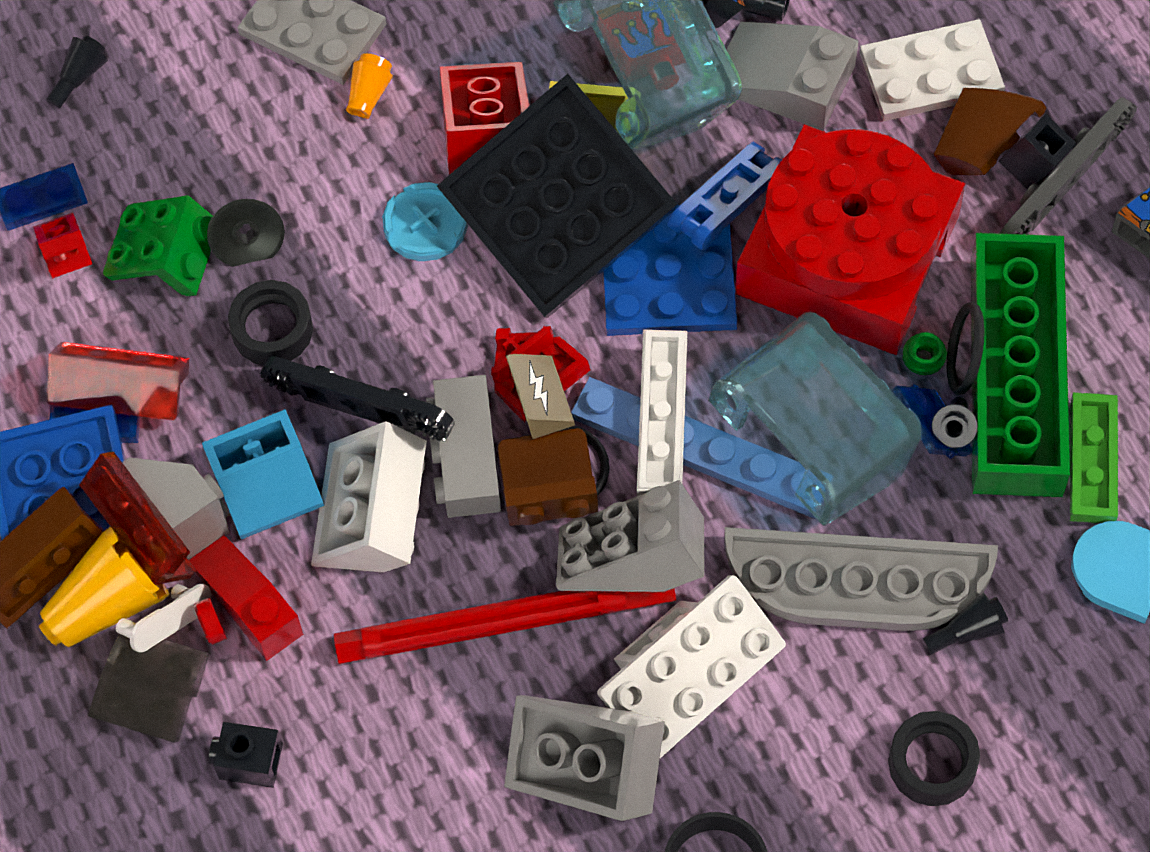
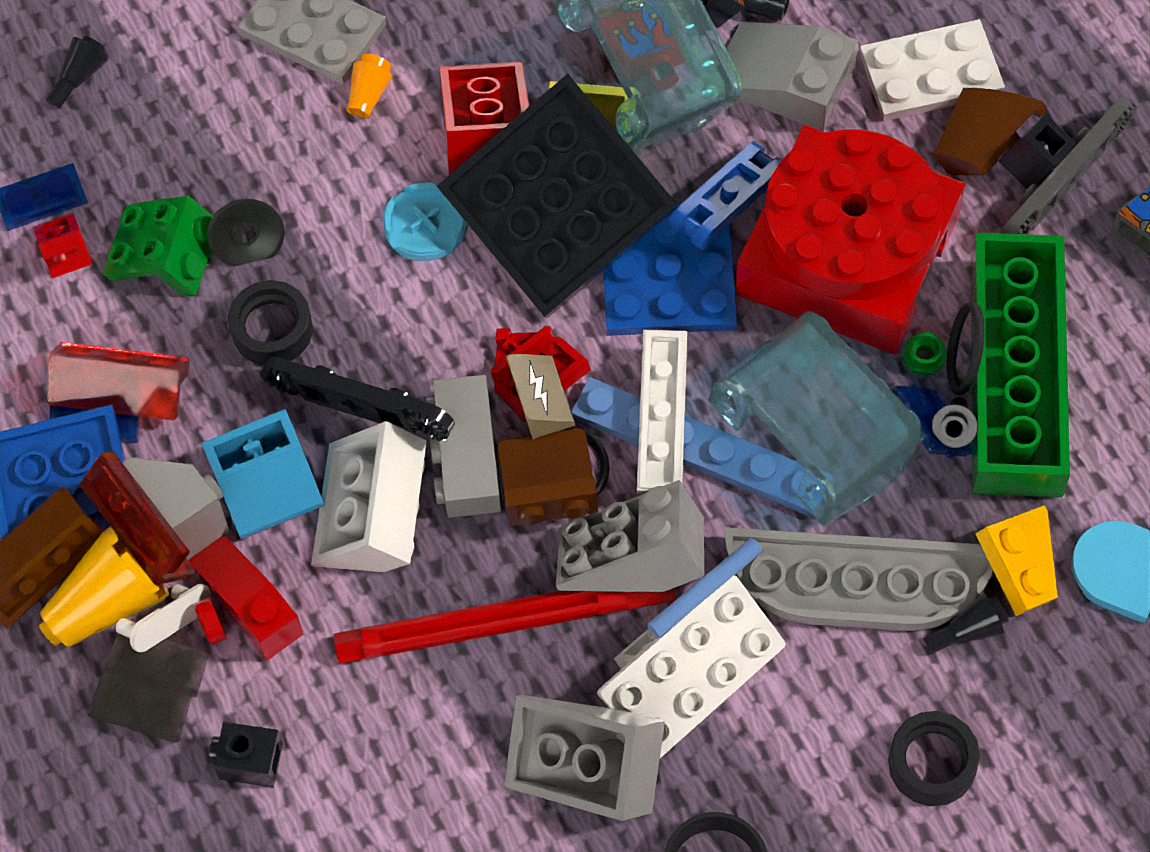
bright green plate [1070,392,1118,523] -> none
none -> medium blue bar [647,538,763,638]
none -> yellow wing [976,505,1058,616]

